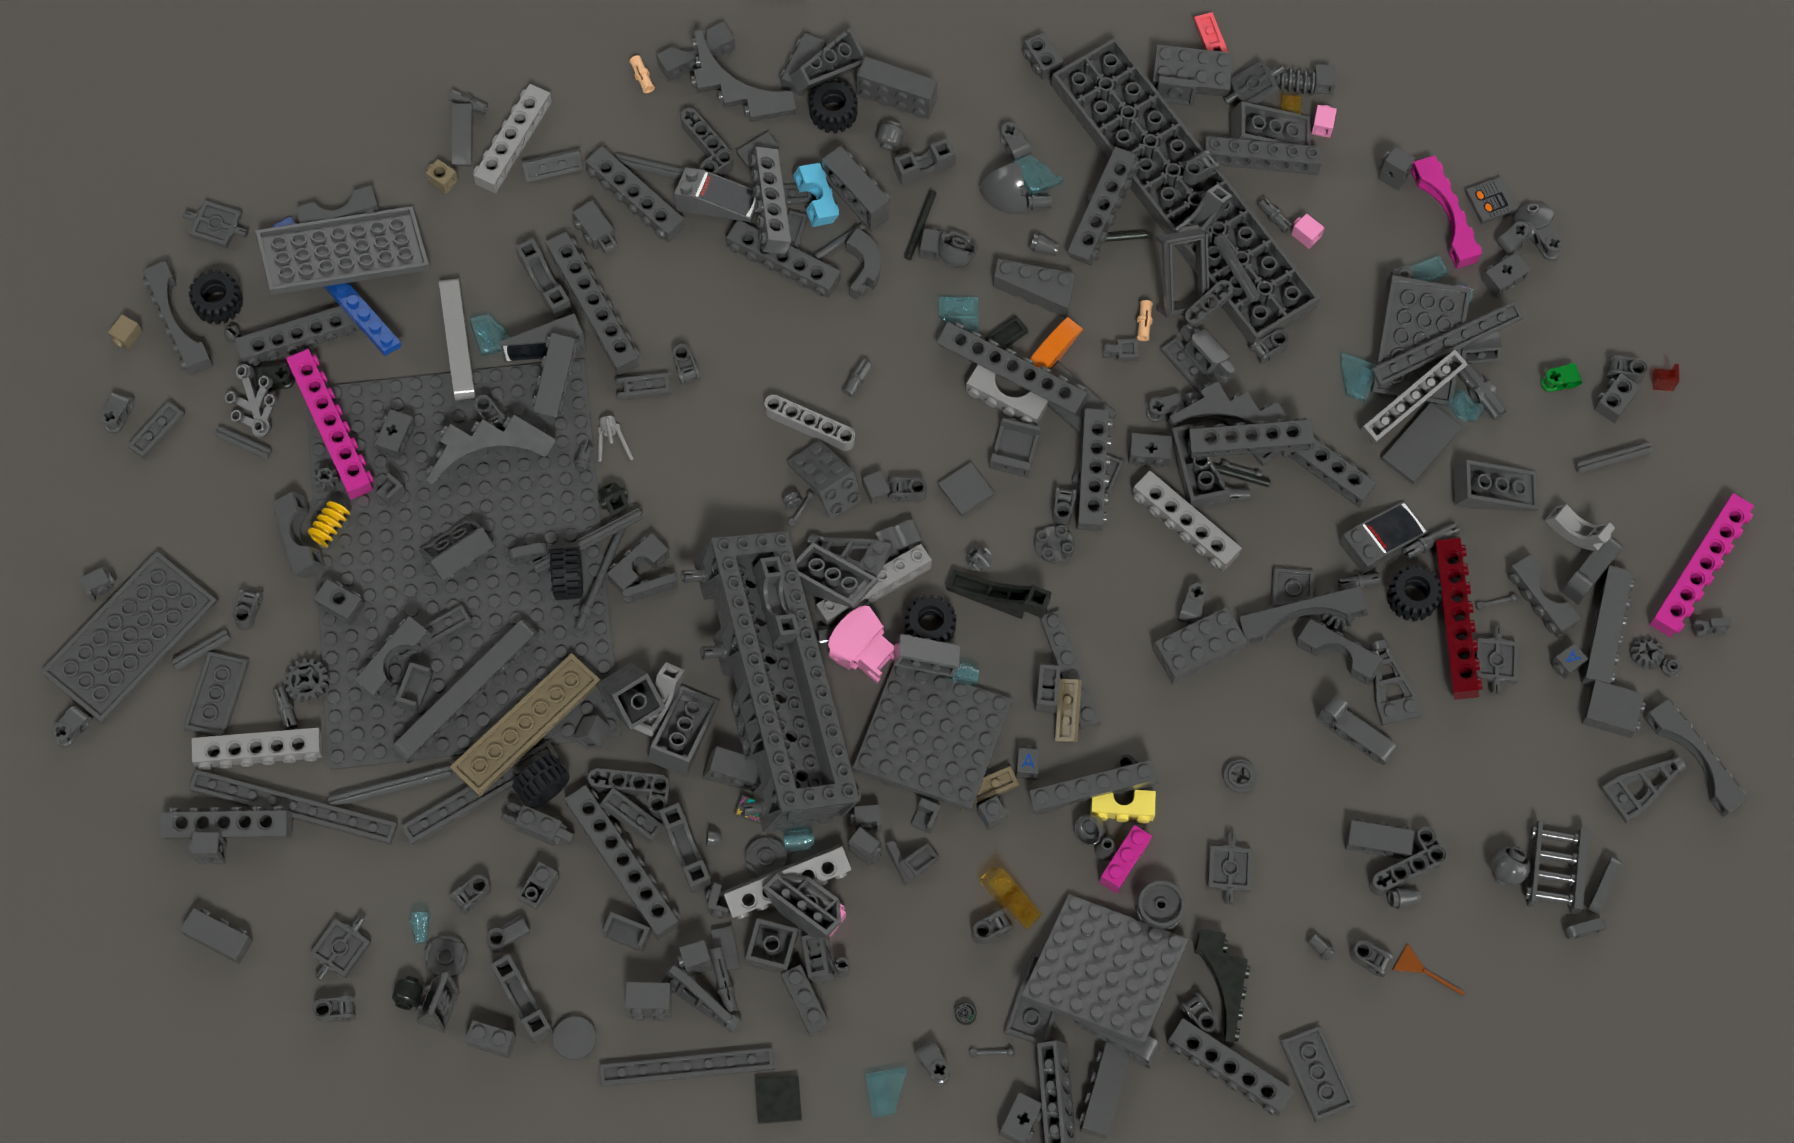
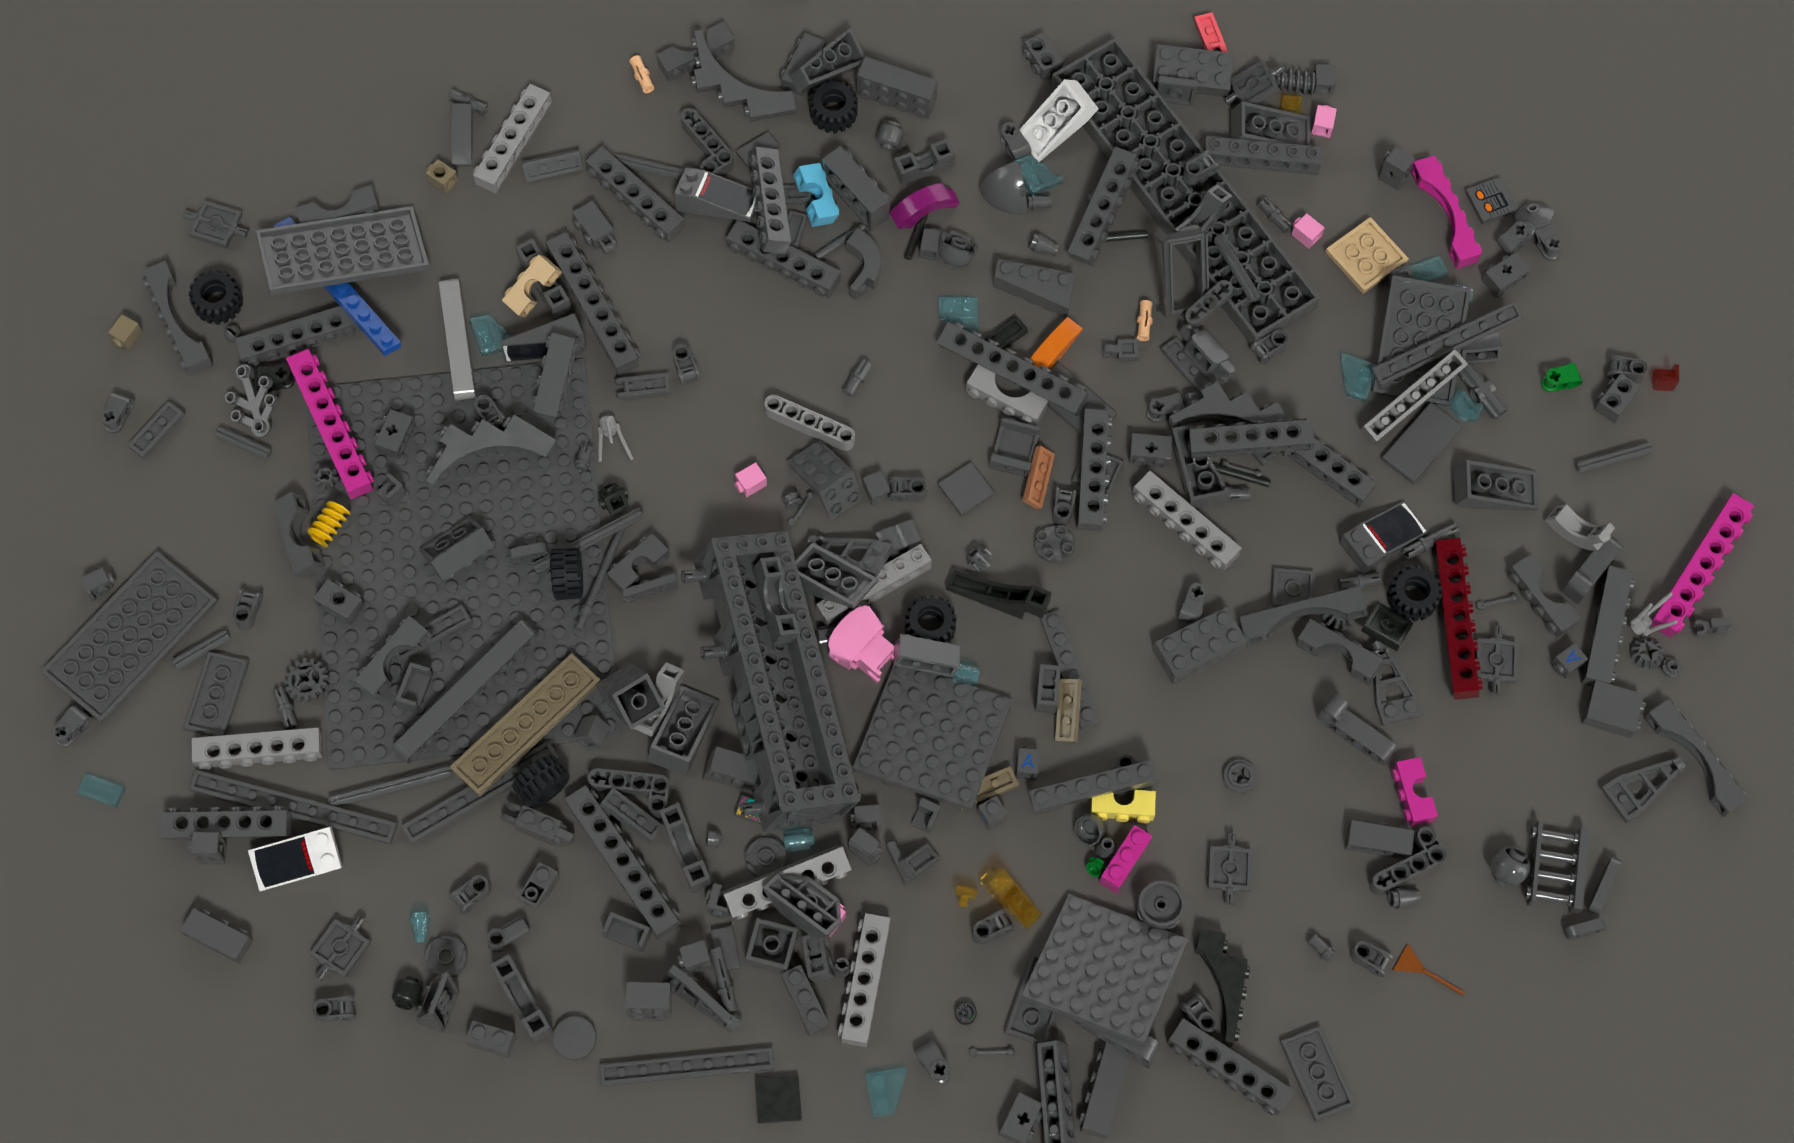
none -> clear light blue tile [76,774,125,808]
none -> slope [248,826,343,891]
none -> tan arch [502,255,562,317]
none -> bright pink brick [734,462,767,498]
none -> light grey brick [838,913,890,1047]
none -> magenta arch [889,183,960,229]
none -> clear yellow tile [955,884,978,908]
none -> white slope [1020,79,1098,162]
none -> nougat plate [1022,446,1055,510]
none -> green plate [1086,857,1106,877]
none -> tan plate [1325,217,1409,294]
none -> pearl dark grey tile [1361,603,1414,651]
none -> dark pink arch [1391,757,1438,827]
none -> light grey plant [1630,592,1677,636]

